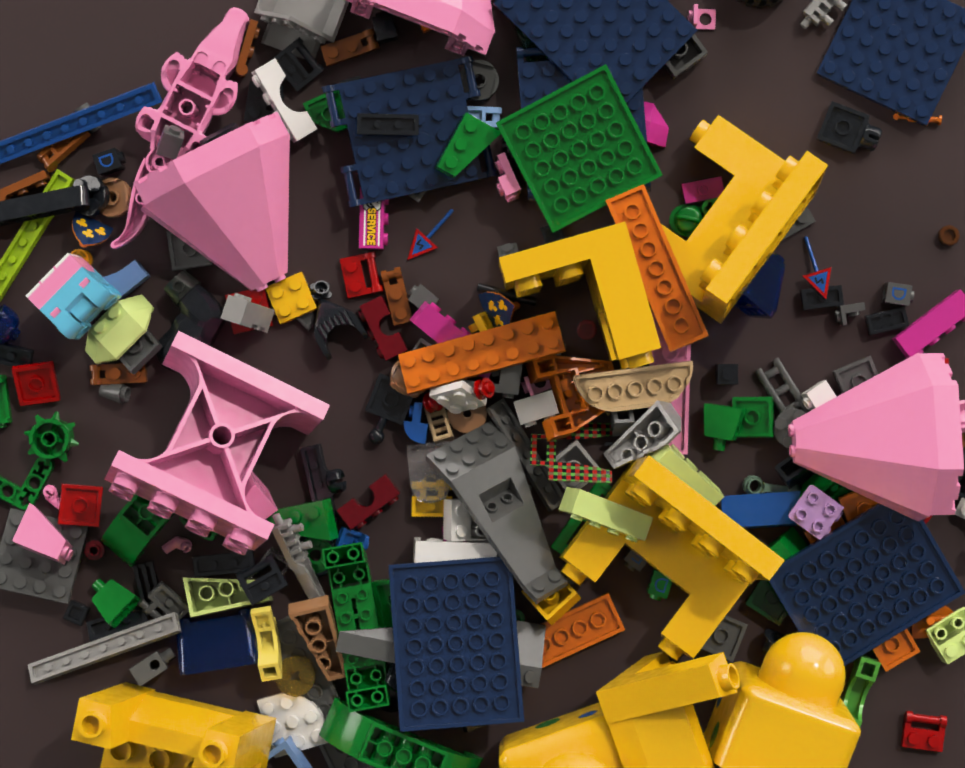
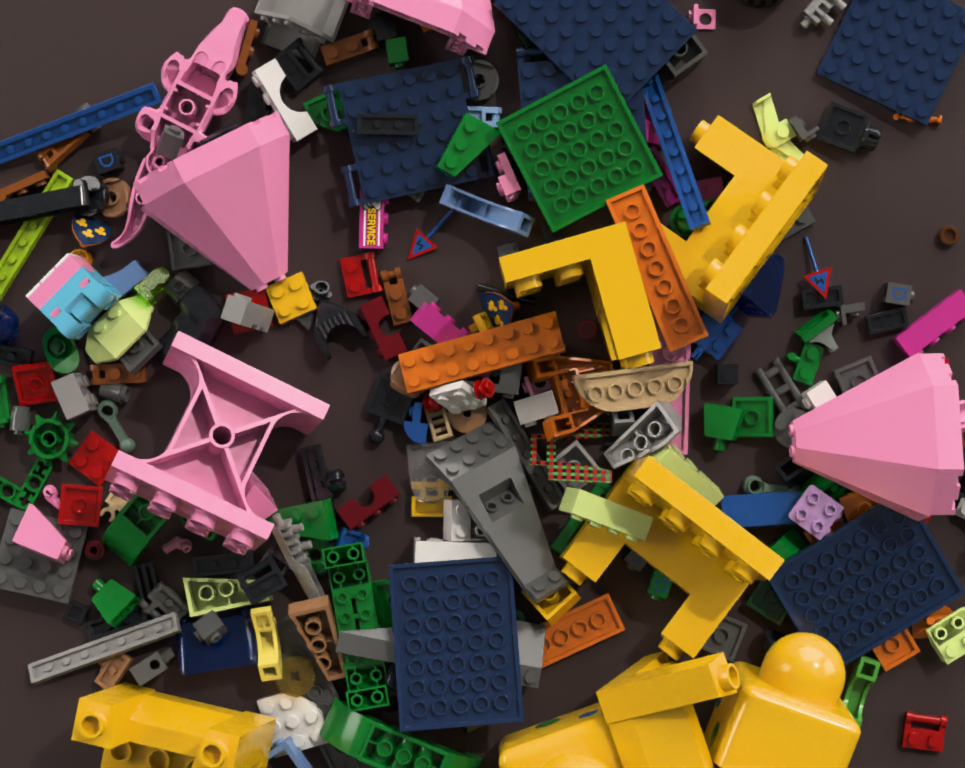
none -> dark grey brick [9,406,31,435]
none -> green piece [42,327,80,374]
none -> light grey brick [51,373,98,420]
none -> red plate [69,430,121,487]
none -> medium nougat plate [94,653,134,689]
none -> sand green piece [97,399,135,453]
none -> tan plate [100,493,128,522]
none -> clear neon green leg [134,267,171,307]
none -> dark grey brick [193,609,228,646]
none -> green brick [385,36,410,69]
none -> medium blue arch [439,184,535,237]
none -> blue plate [643,72,711,232]
none -> magenta plate [649,145,680,209]
none -> blue plate [690,305,743,361]
none -> yellowish green plate [752,93,804,161]
none -> green plate [785,342,825,386]
none -> dark grey bracket [788,116,819,142]
none -> green piece [794,308,838,352]

